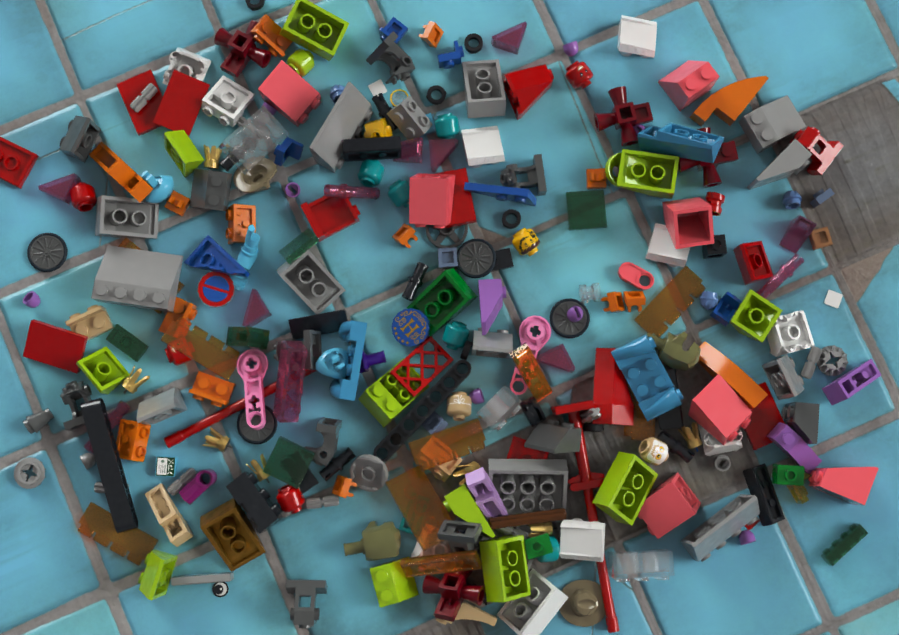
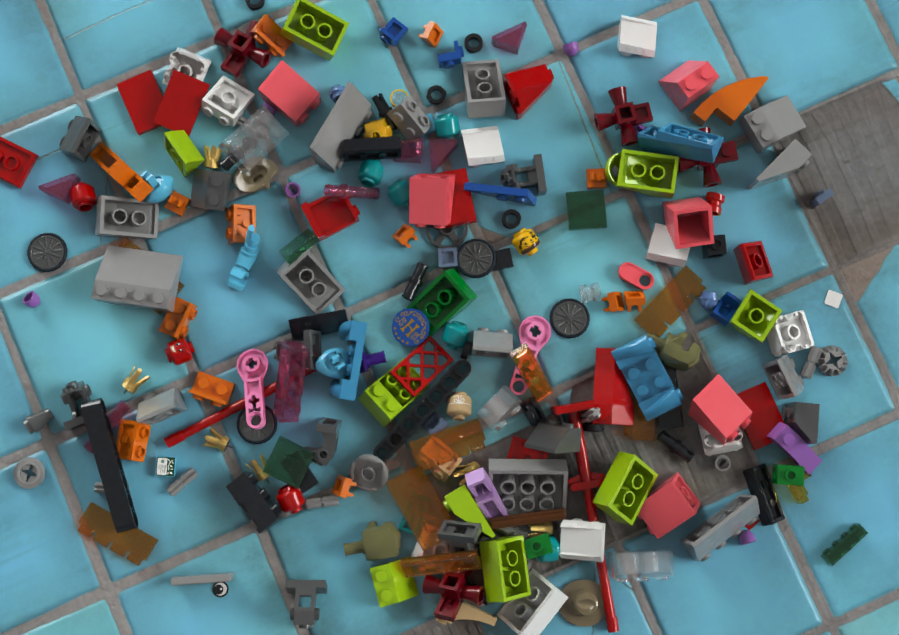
red tile [23,319,88,374] -> none
tan bracket [65,305,114,341] -> none
lime slope [76,346,130,395] -> none
light grey hinge [80,453,96,470] -> none
clear green plate [106,324,149,362] -> none
light grey piece [130,83,158,113] -> none
lime slope [138,550,178,600] -> none
tan slope [145,483,194,547] -> none
clear orange windscreen [161,316,240,380] -> none
magenta piece [179,469,217,505] -> none
blue wing [184,235,250,277] -> none
piece [197,271,236,308] -> none
pearl gold slope [200,498,265,572] -> none
clear green slope [226,327,270,350] -> none
clear pink slope [242,289,272,329] -> none
blue bracket [274,137,304,166] -> none
lime head [287,49,315,77] -> none
black pin [319,447,356,482] -> none
dark grey tile [366,31,415,85] -> none
white sticker [368,79,387,97] -> none
medium lavender hinge [469,388,485,404] -> none
medium lavender slope [478,279,506,335] -> none
clear pink slope [536,344,575,373] -> none
red head [565,60,593,90] -> none
medium lavender hinge [567,306,583,322] -> none
head [639,437,669,466] -> none
pearl gold piece [678,422,703,452] -> none
orange slope [698,341,768,409] -> none
clear pink pin [756,253,804,299] -> none
clear pink slope [779,215,816,254] -> none
medium blue plate [782,190,802,210] -> none
red tile [789,126,843,175] -> none
medium nougat tile [807,227,833,250] -> none
coral slope [808,467,879,505] -> none
medium lavender slope [822,359,881,405] -> none

